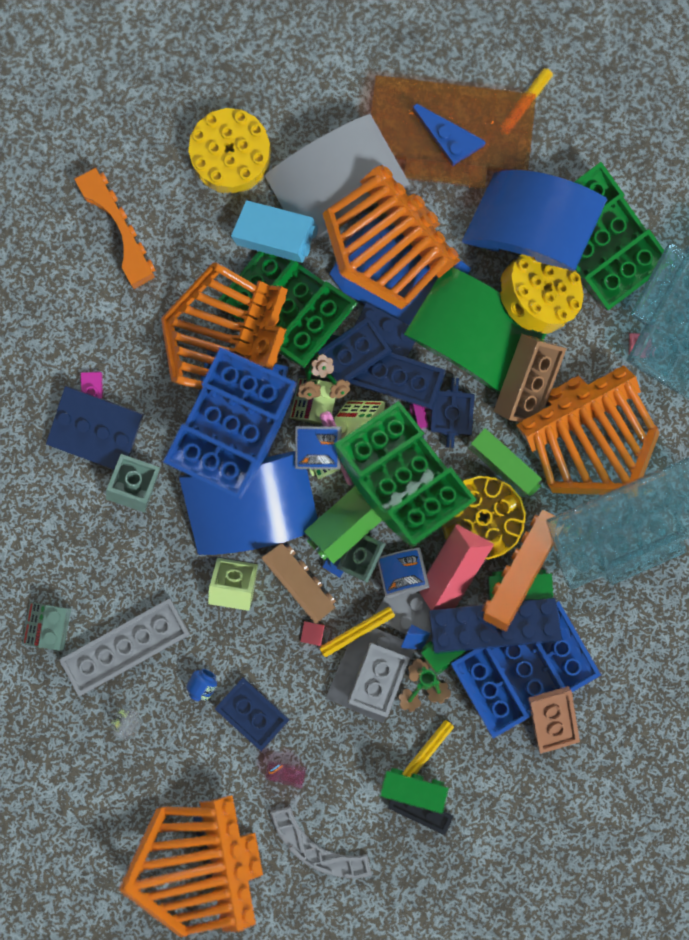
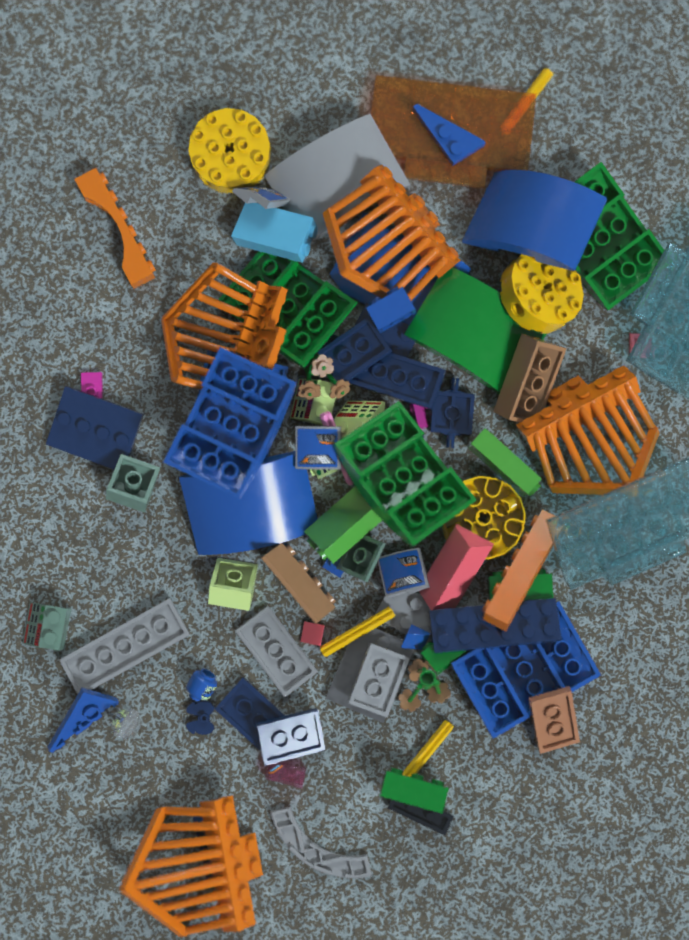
none -> blue wing [48,688,119,753]
none -> dark blue piece [186,701,215,735]
none -> light grey slope [232,186,290,209]
none -> light grey tile [234,605,318,697]
none -> plate [255,708,325,766]
none -> blue slope [366,287,416,333]

